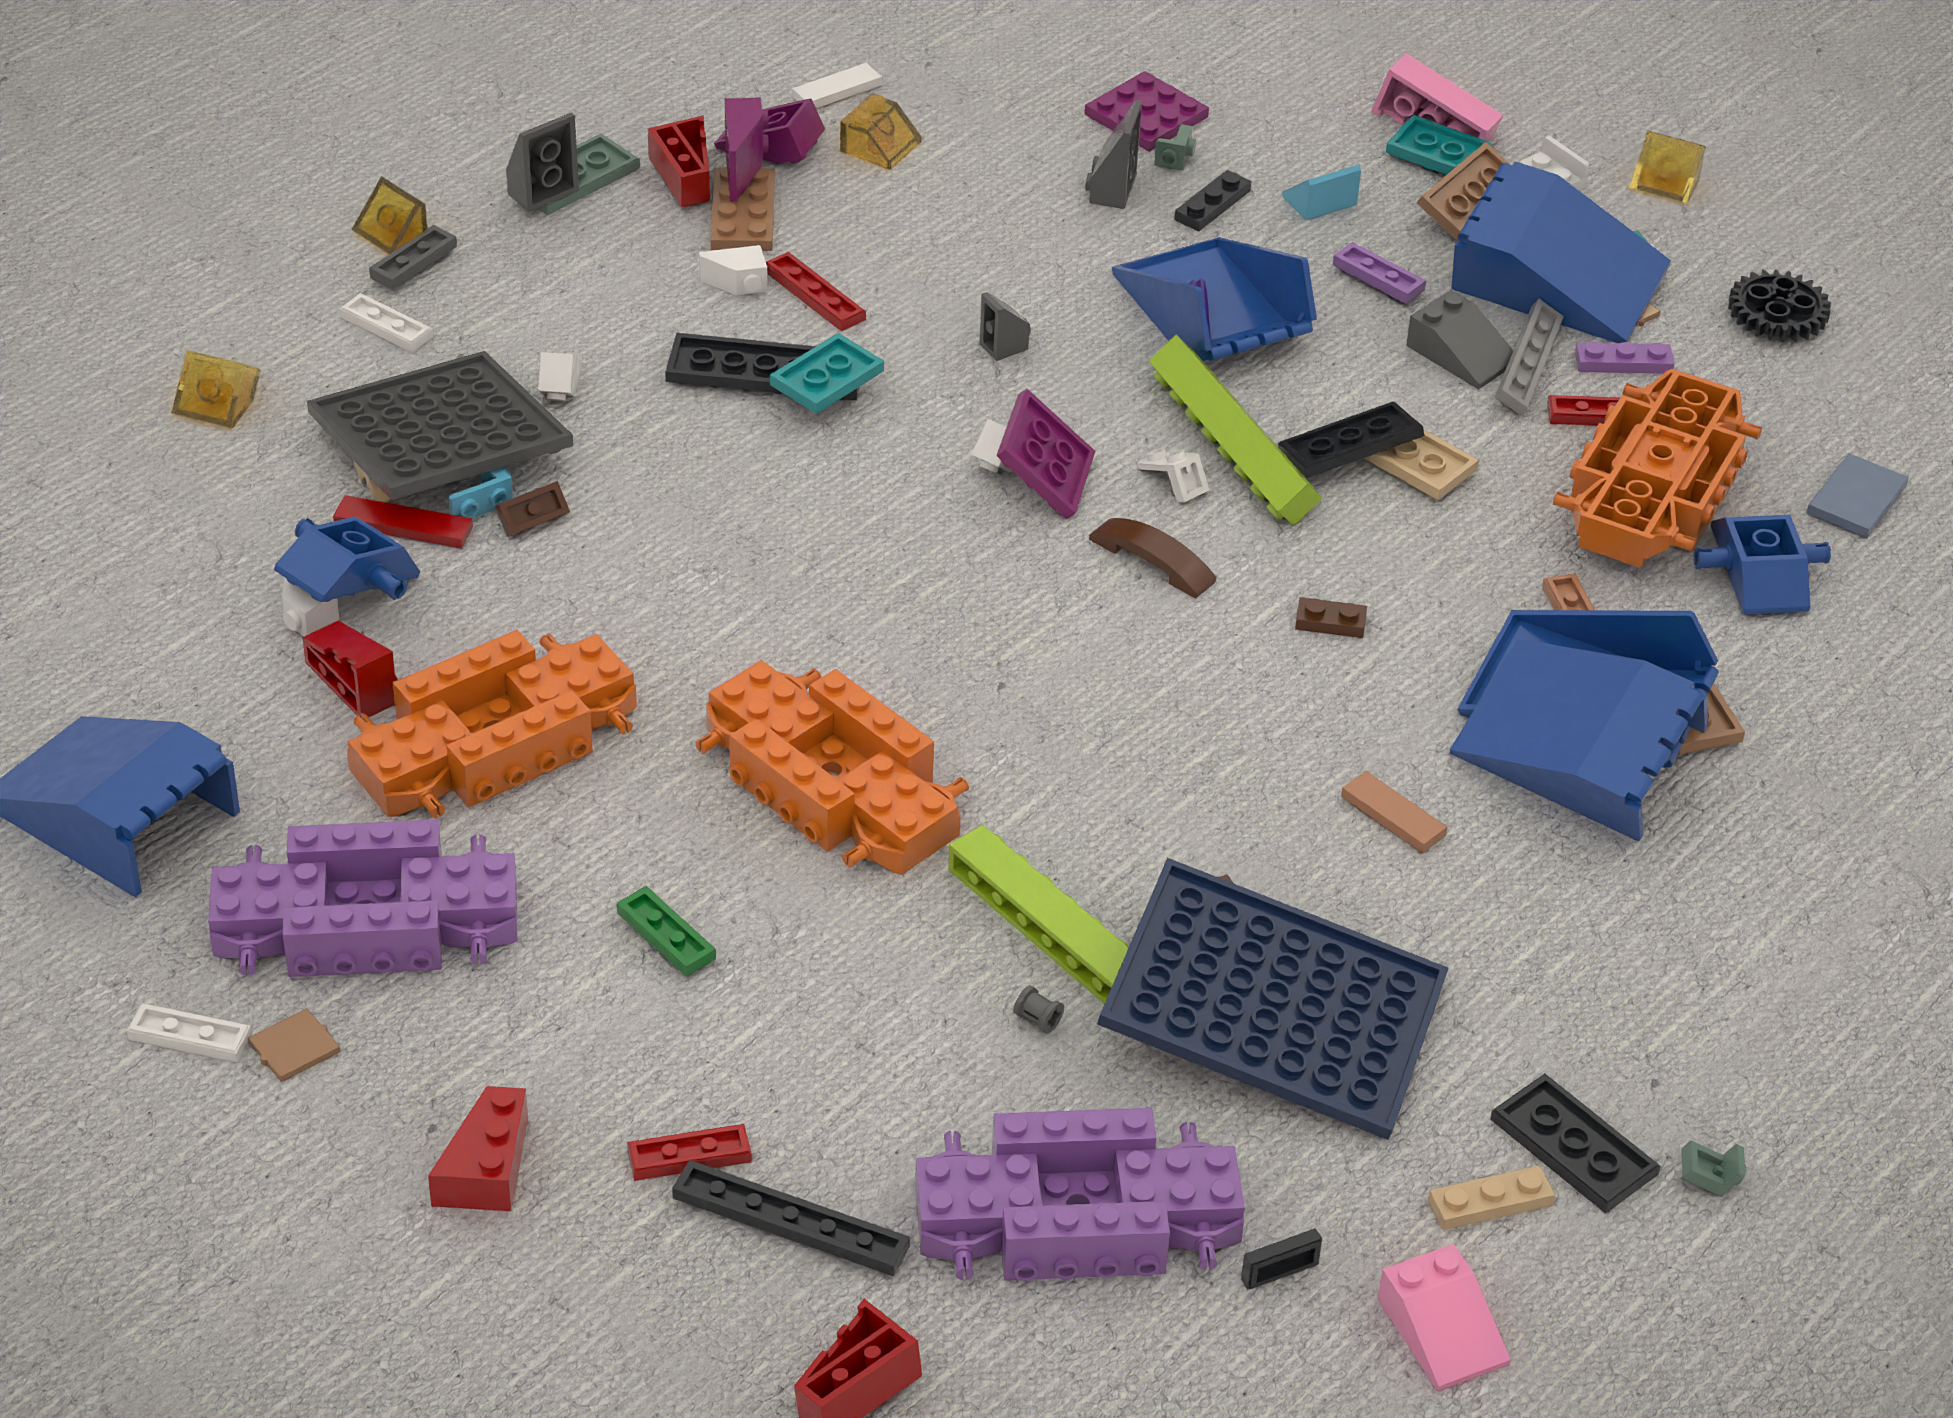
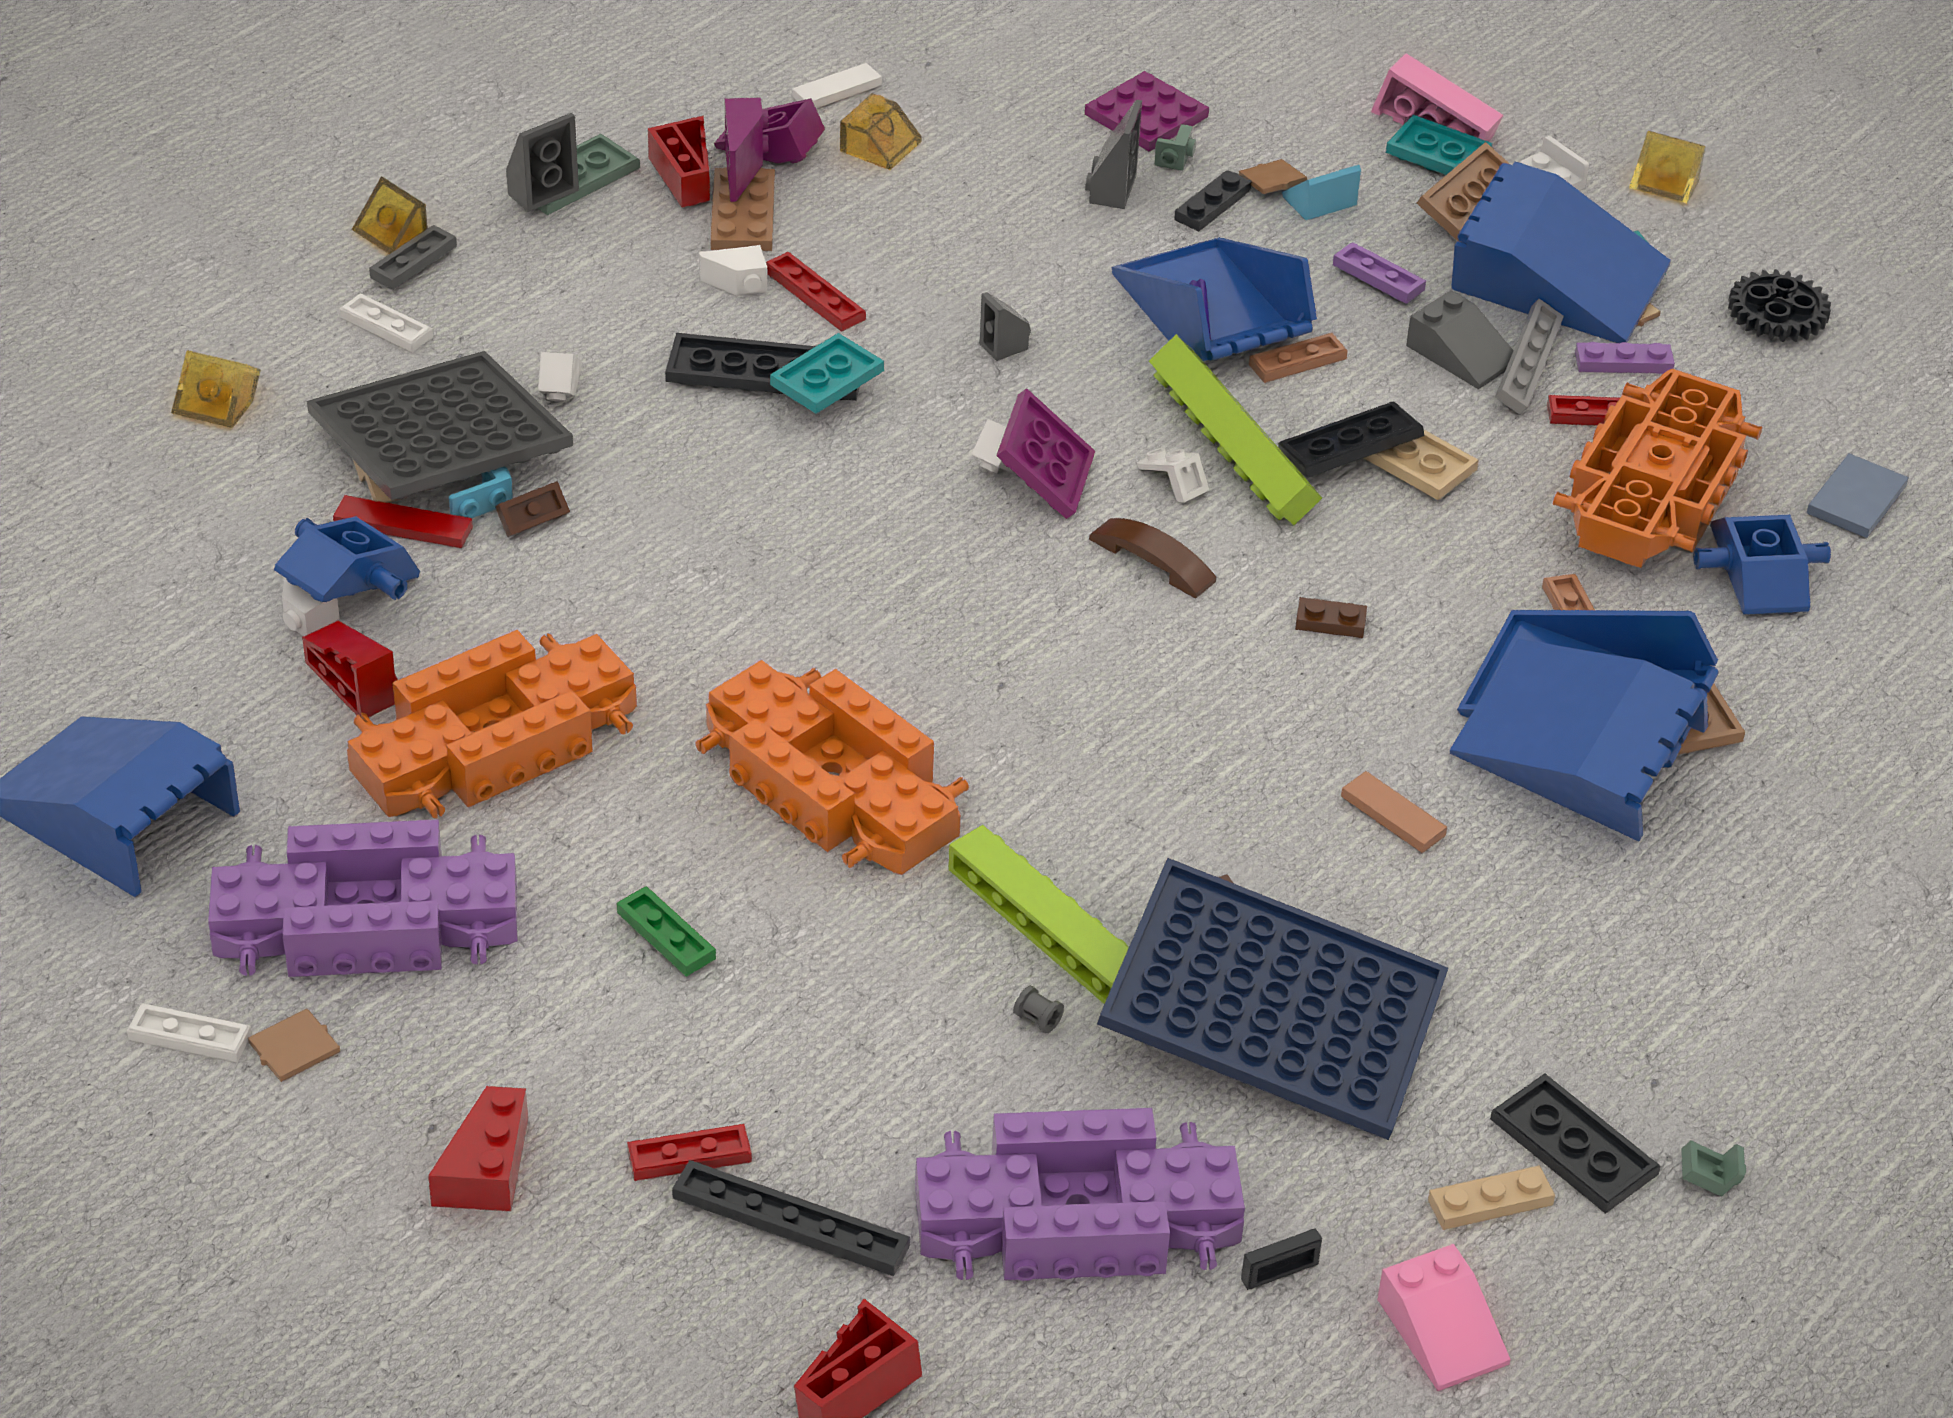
none -> medium nougat piece [1239,159,1307,194]
none -> nougat tile [1249,333,1348,383]

